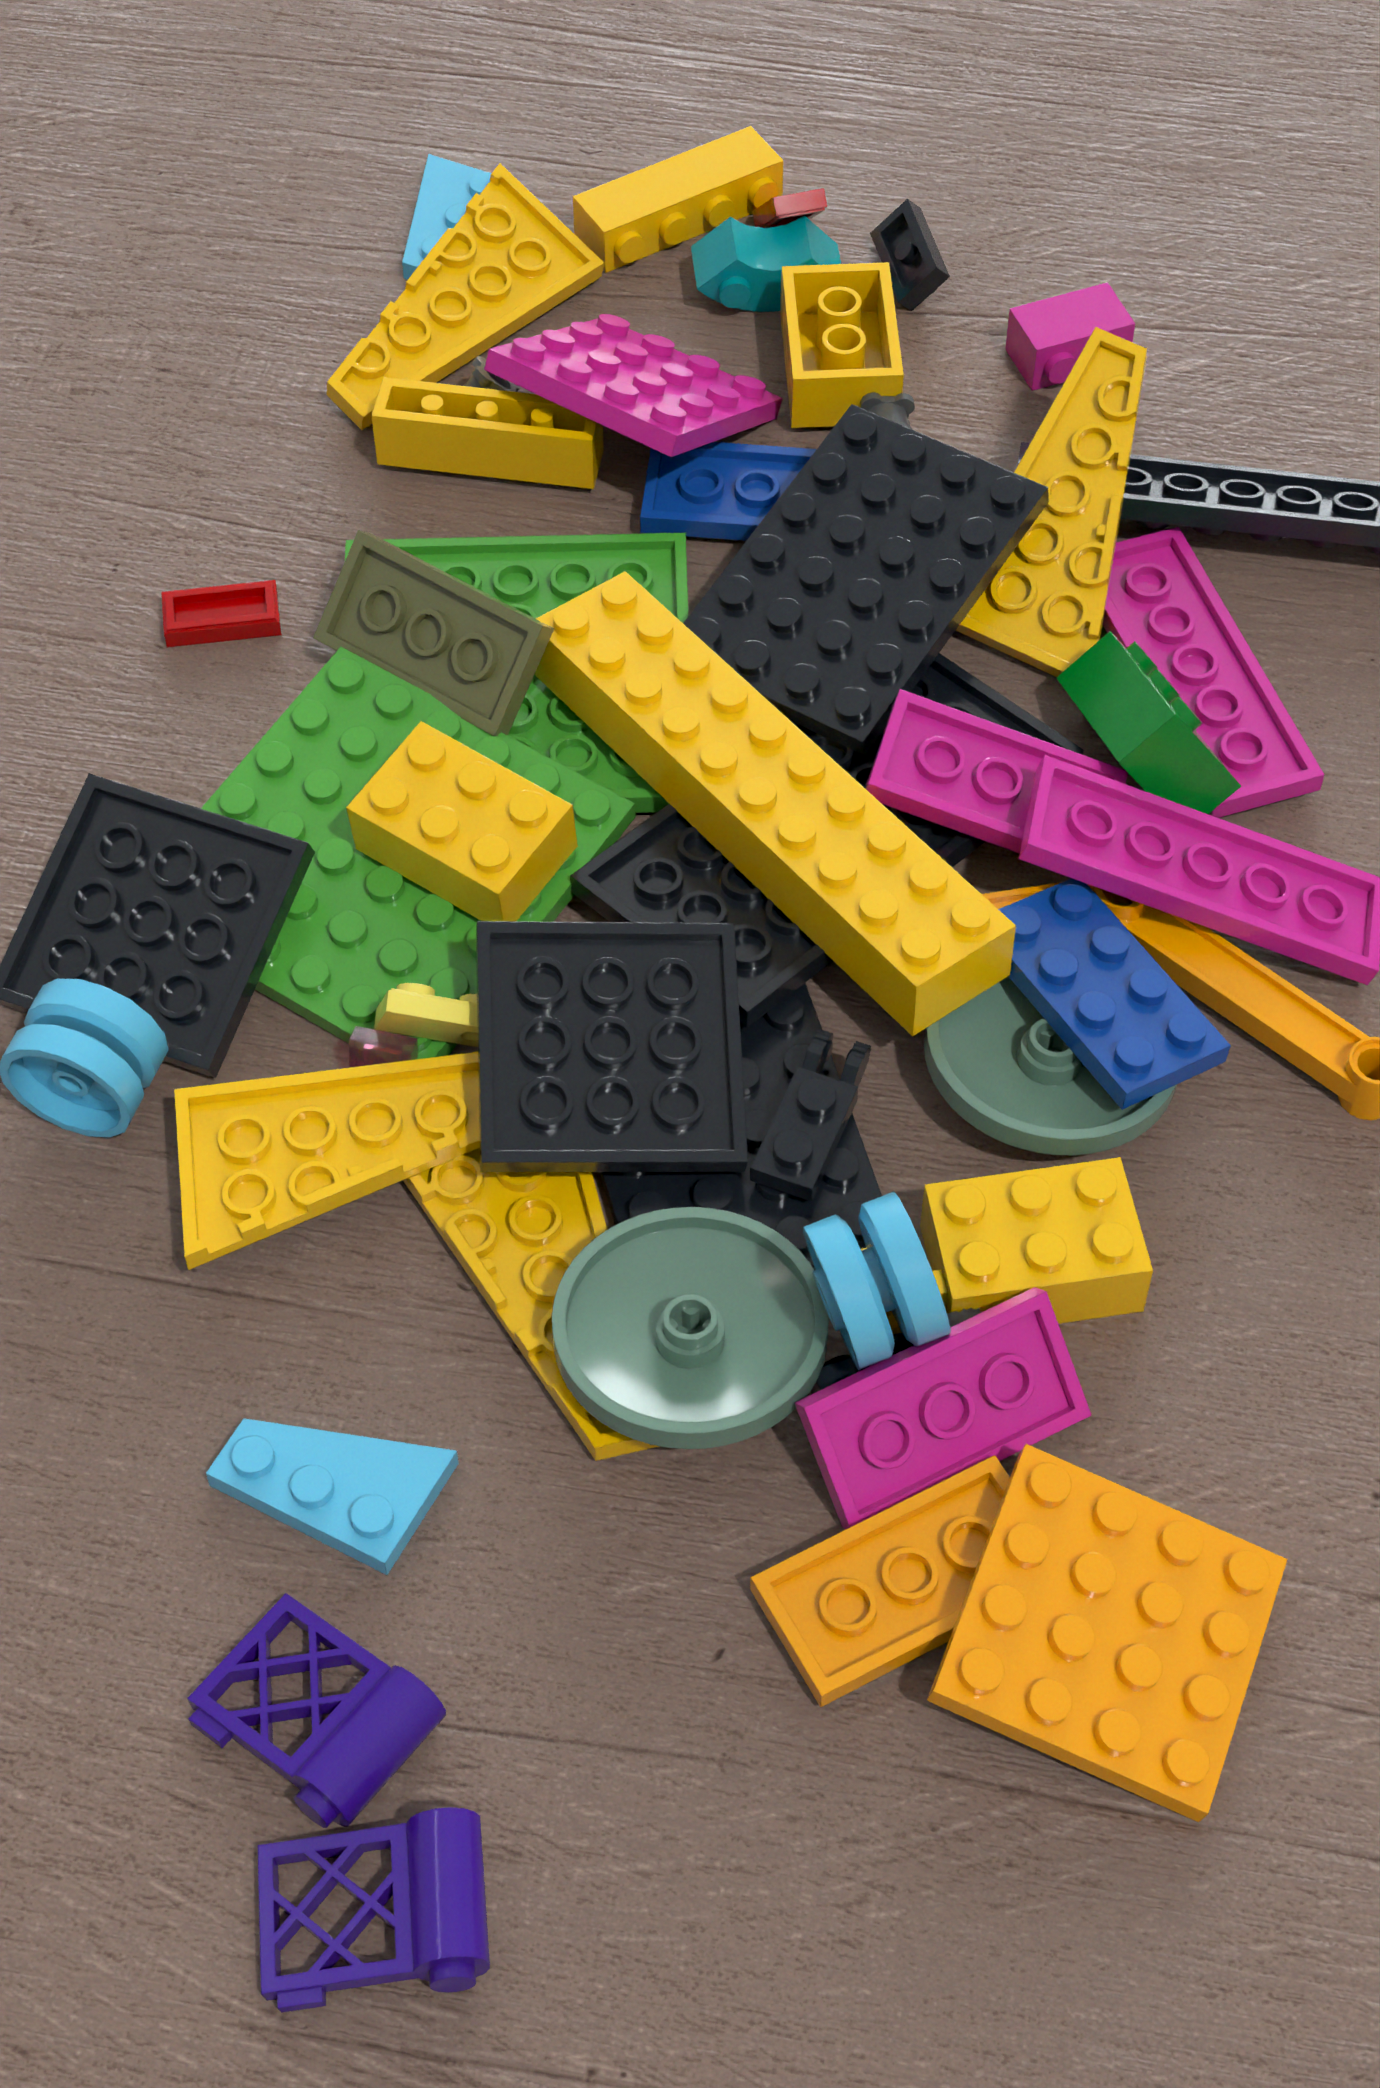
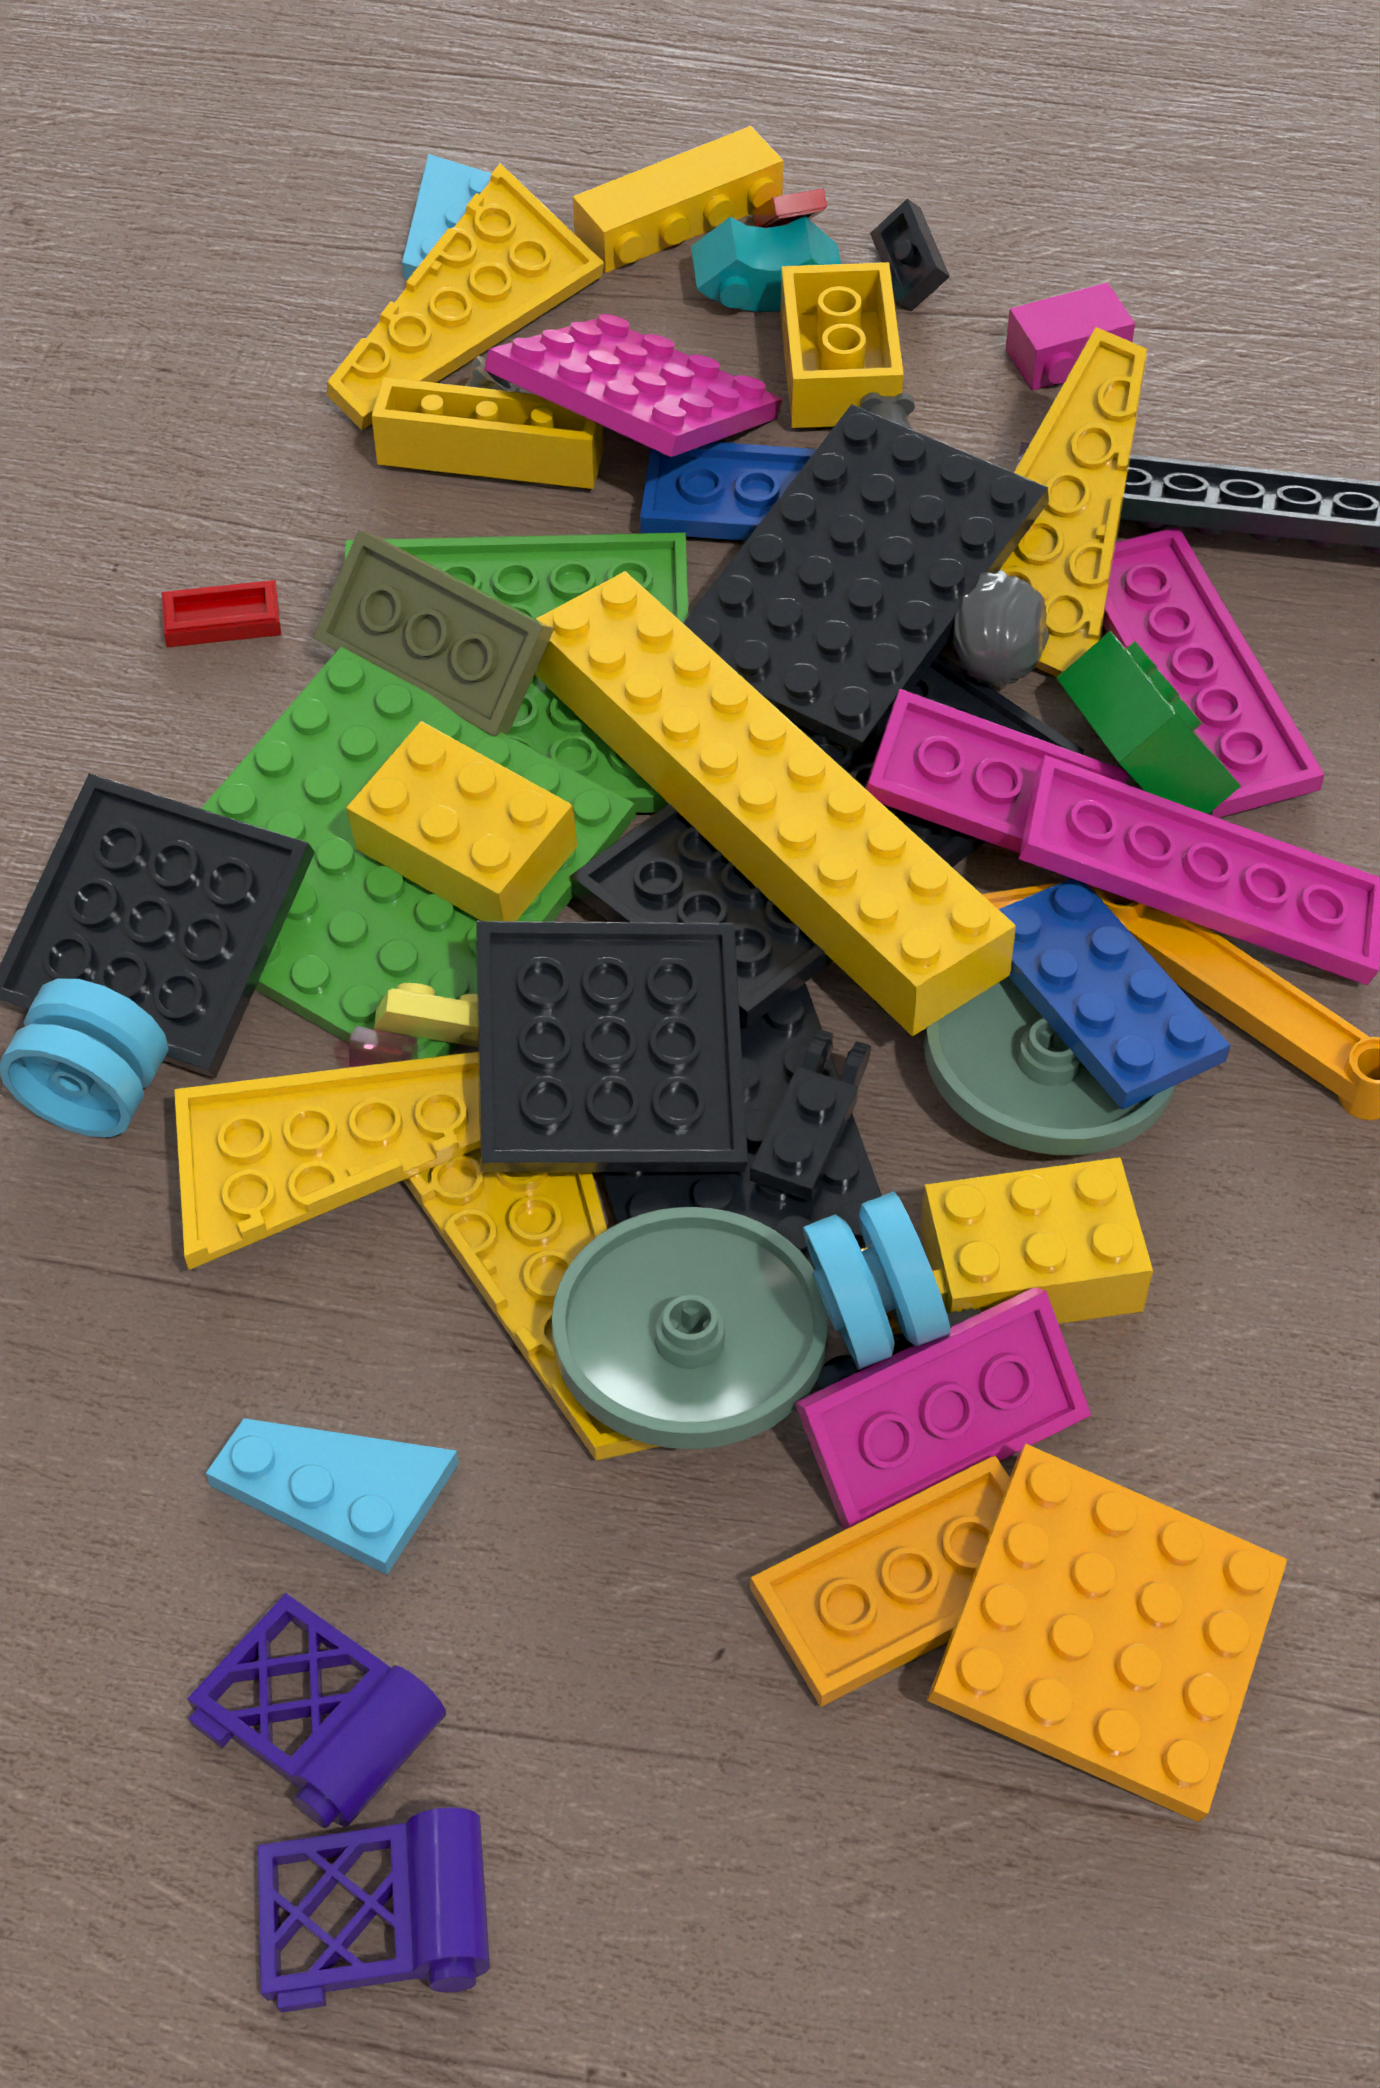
none -> dark grey hair [953,570,1049,687]

